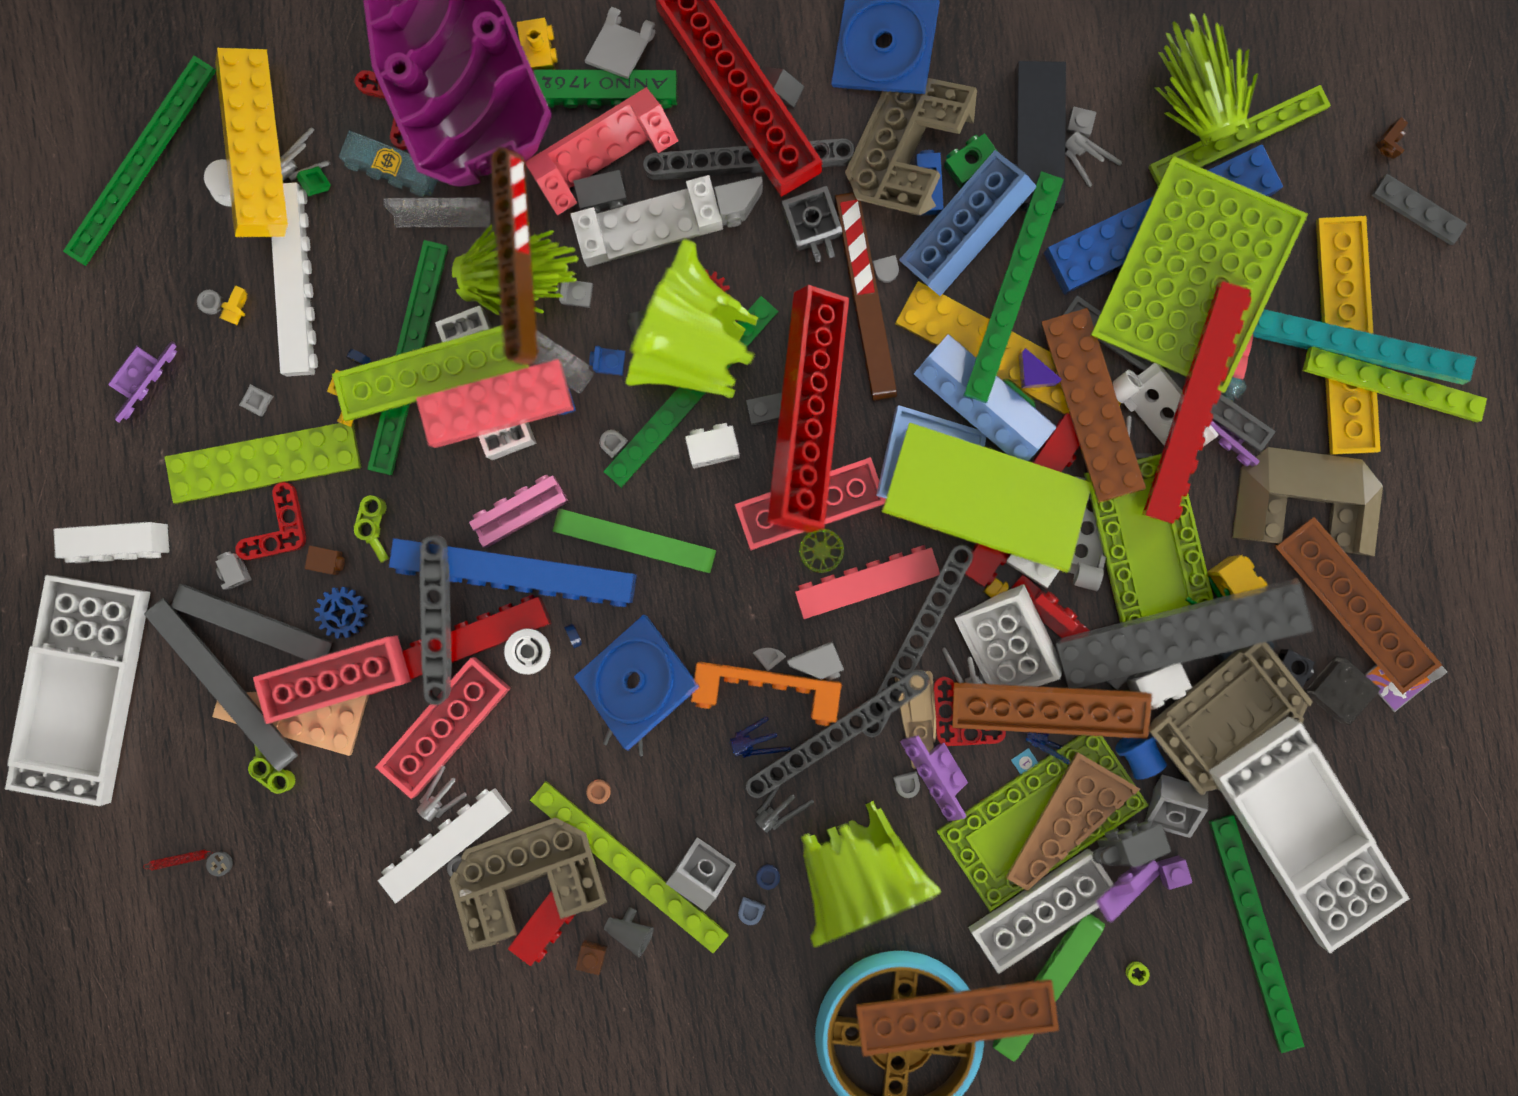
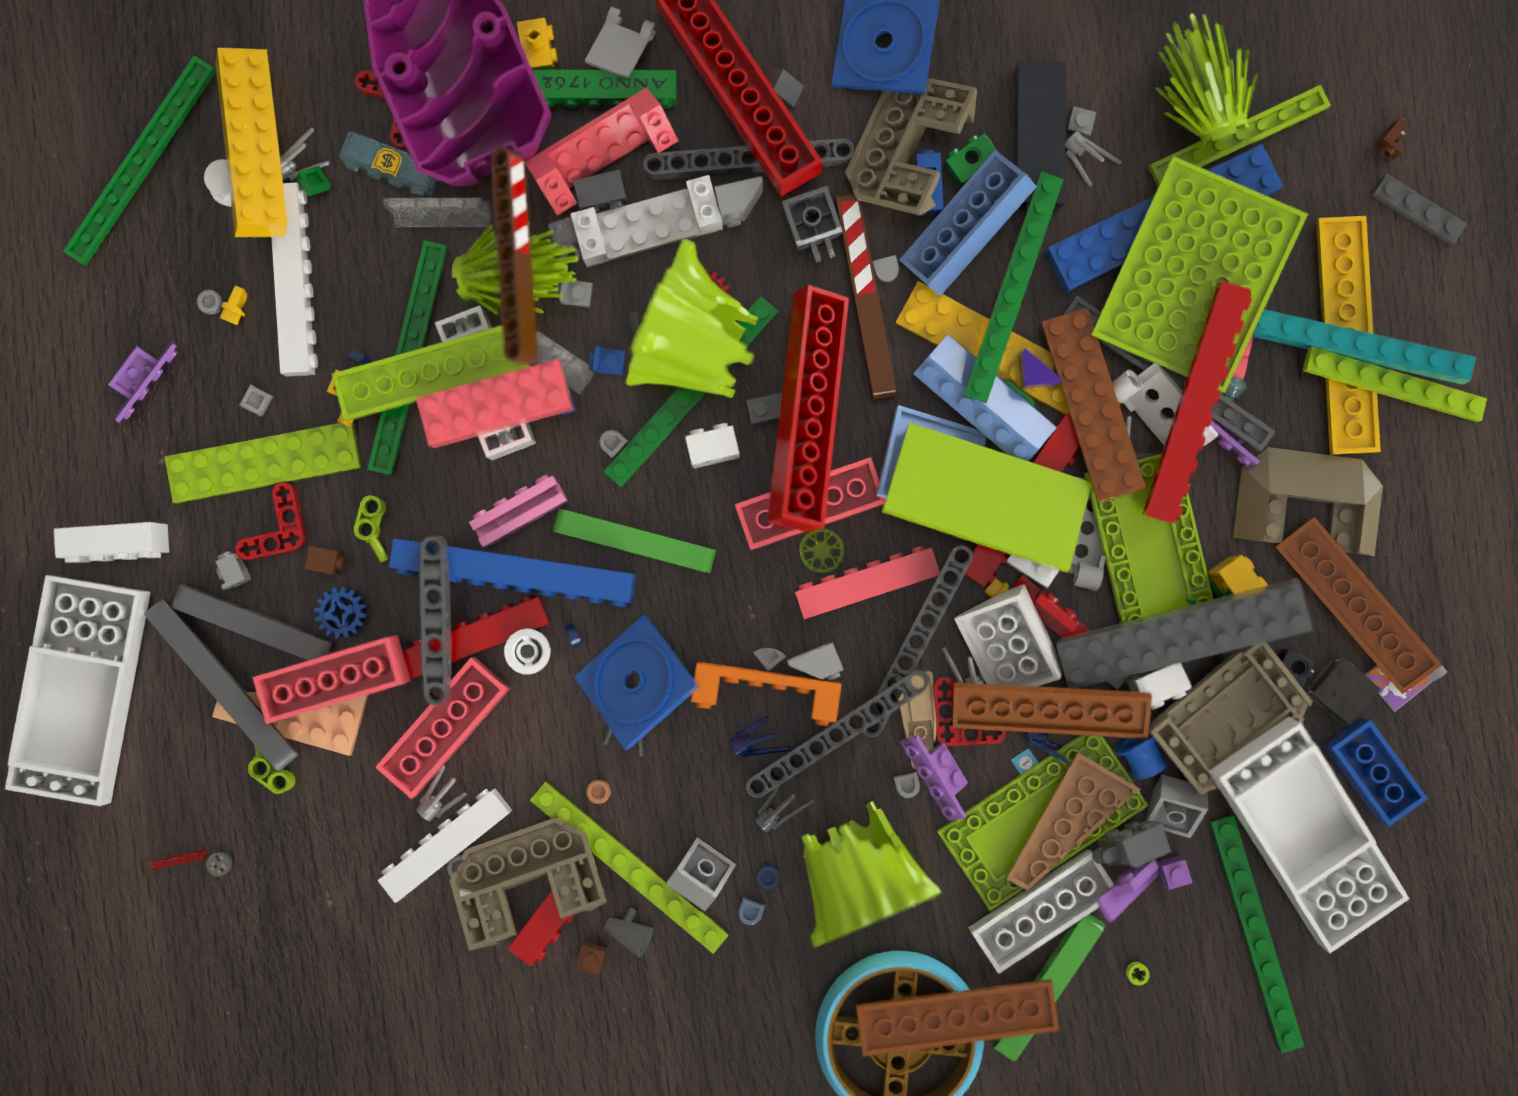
none -> clear plate [548,217,582,259]
none -> blue brick [1322,718,1428,827]

